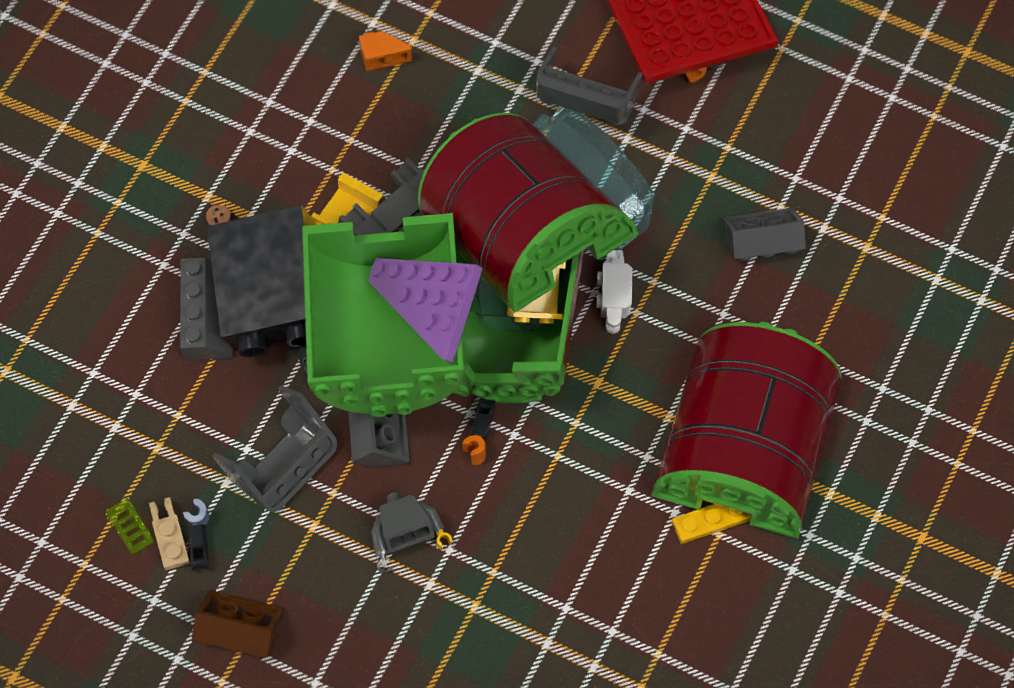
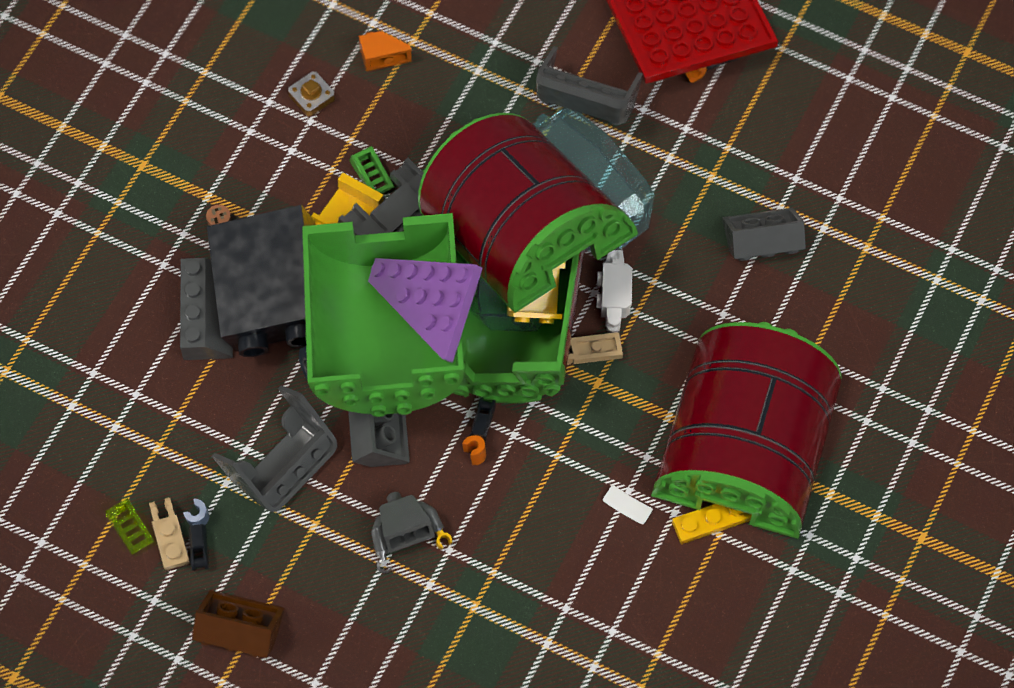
none -> piece [288,71,335,117]
none -> bright green slope [349,146,394,194]
none -> tan hinge [567,332,623,365]
none -> white sticker [603,485,653,524]

